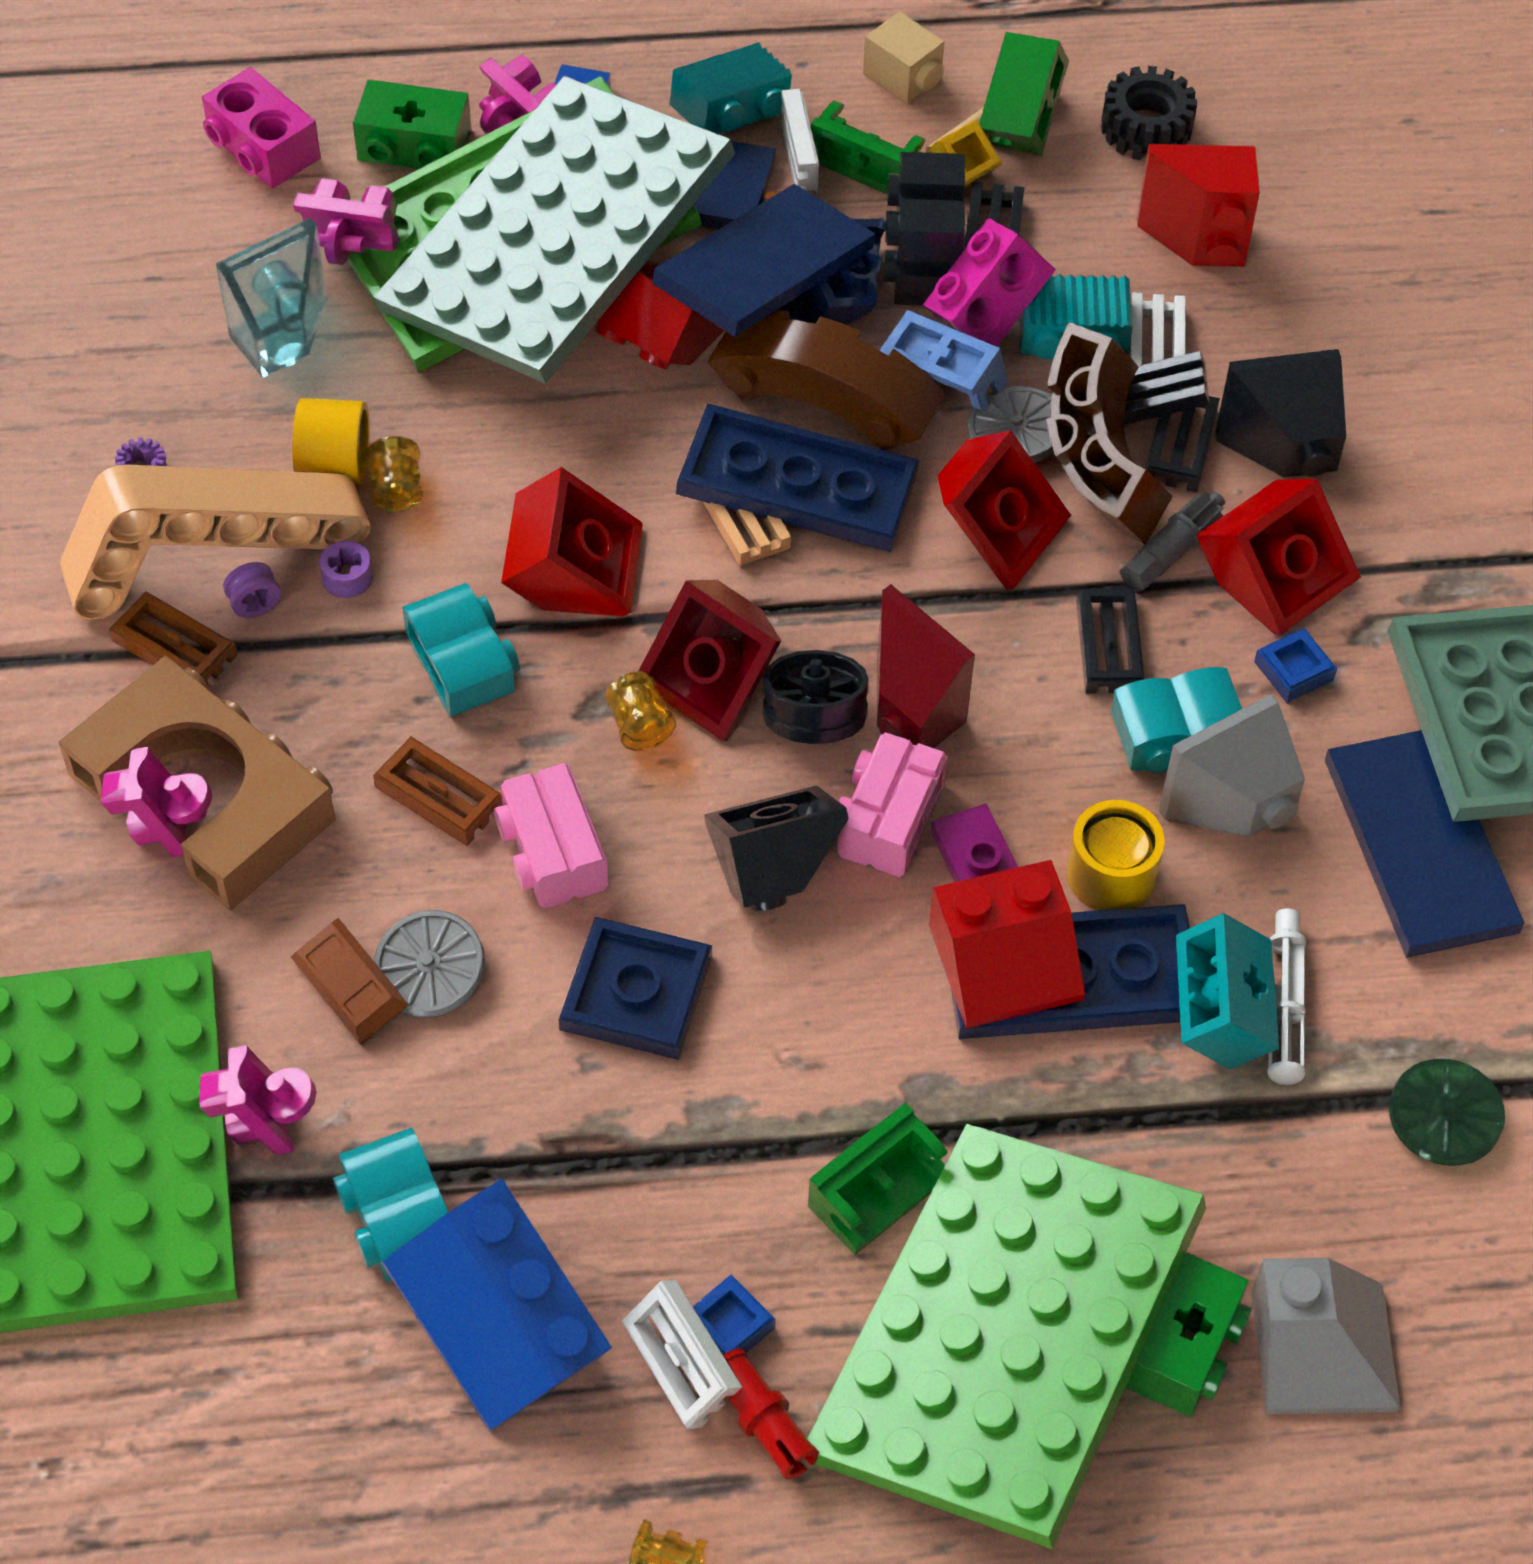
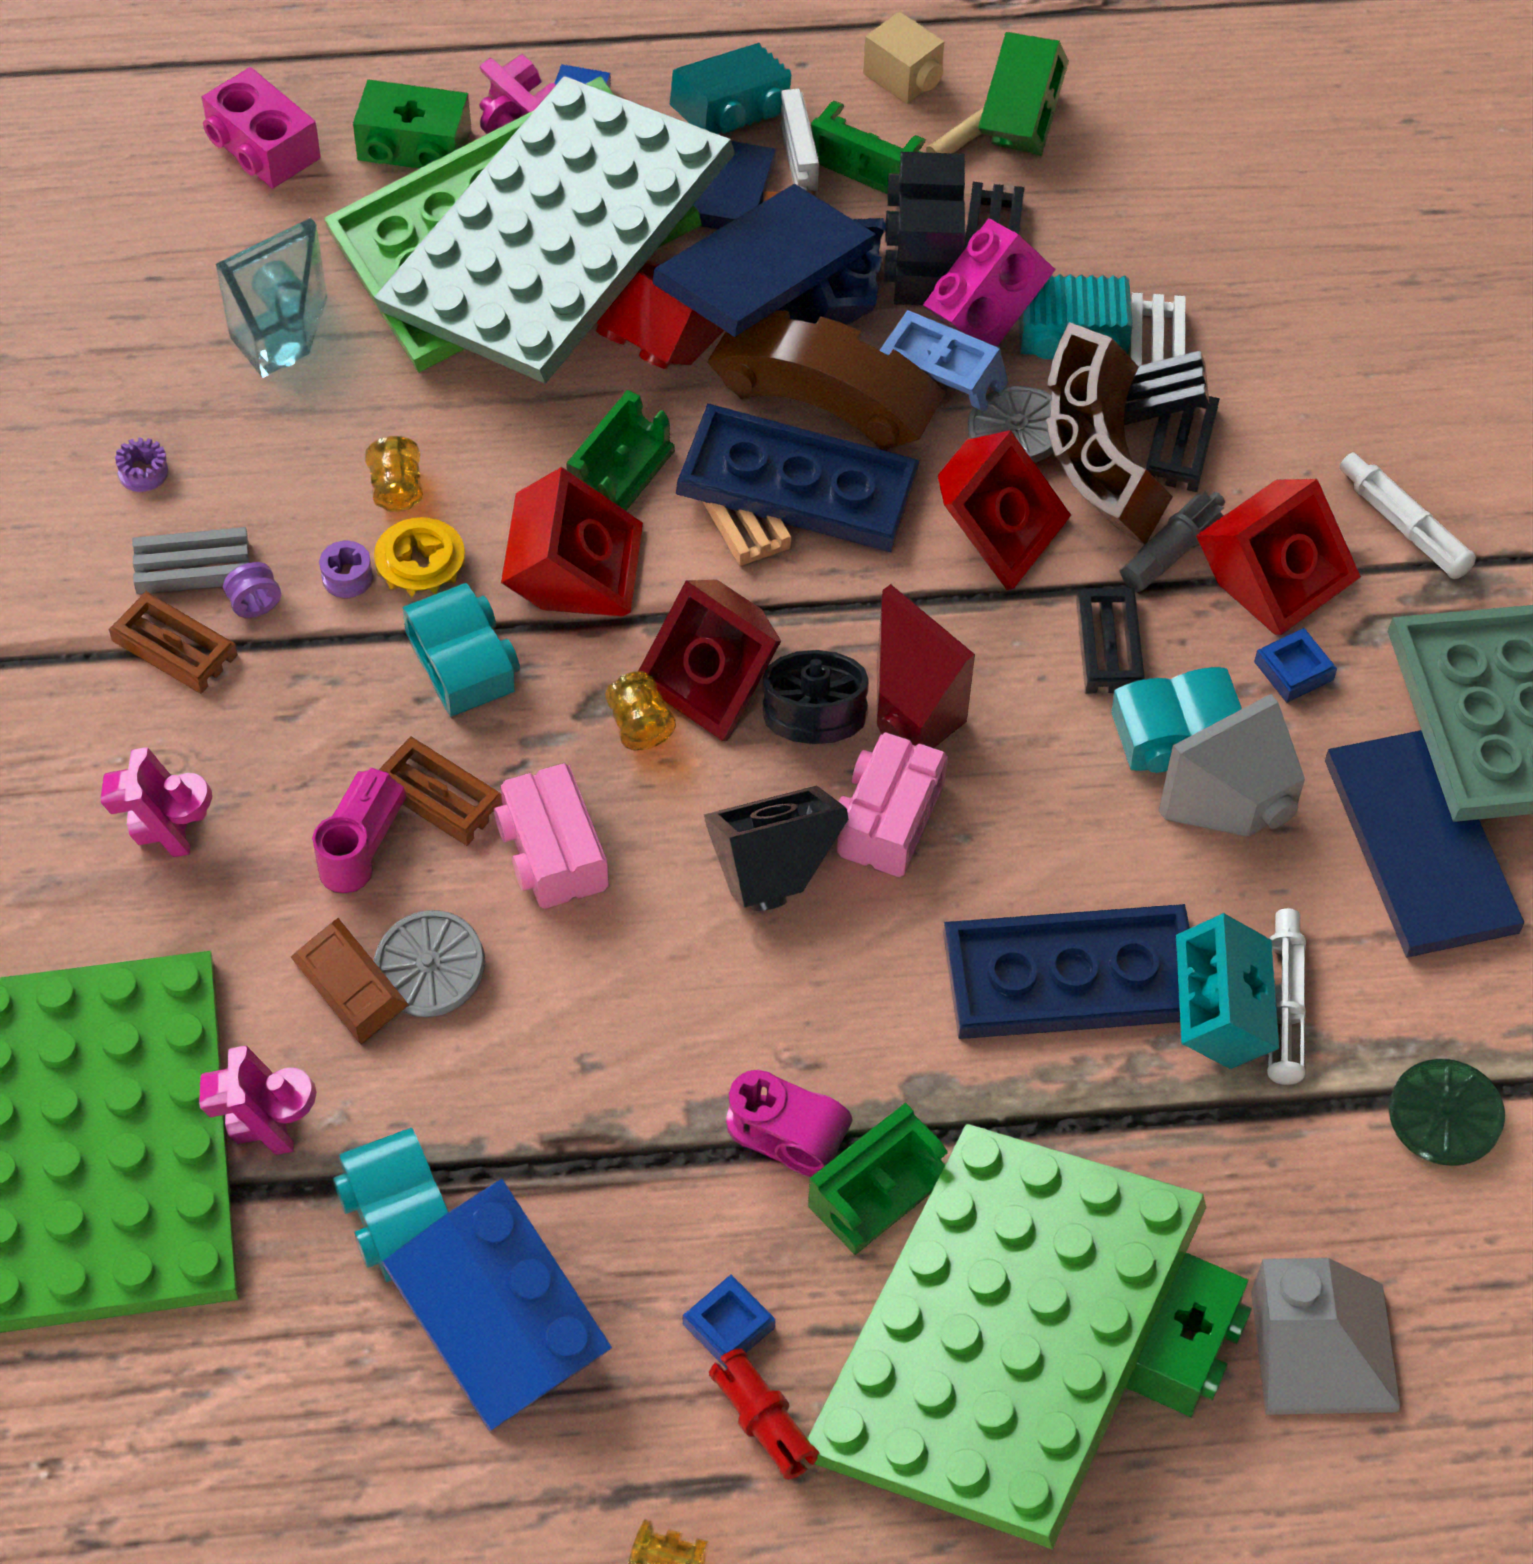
medium nougat arch [59,655,336,911] -> none
light nougat beam [60,465,371,620] -> none
yellow piece [292,397,370,485] -> none
dark pink hips [293,178,400,265] -> none
dark blue tile [559,917,712,1060] -> none
white tile [622,1280,742,1430] -> none
yellow brick [929,119,1003,187] -> none
red slope [929,859,1085,1029] -> none
magenta plate [930,803,1018,882] -> none
yellow piece [1067,800,1165,910] -> none
black tyre [1101,66,1197,160] -> none
red slope [1137,144,1260,267] -> none
black slope [1215,349,1347,478] -> none
none -> light grey tile [132,527,250,595]
none -> dark pink piece [312,767,406,893]
none -> yellow gear [374,517,465,597]
none -> green hinge [566,390,675,511]
none -> dark pink piece [726,1070,853,1177]
none -> white piece [1339,452,1476,579]

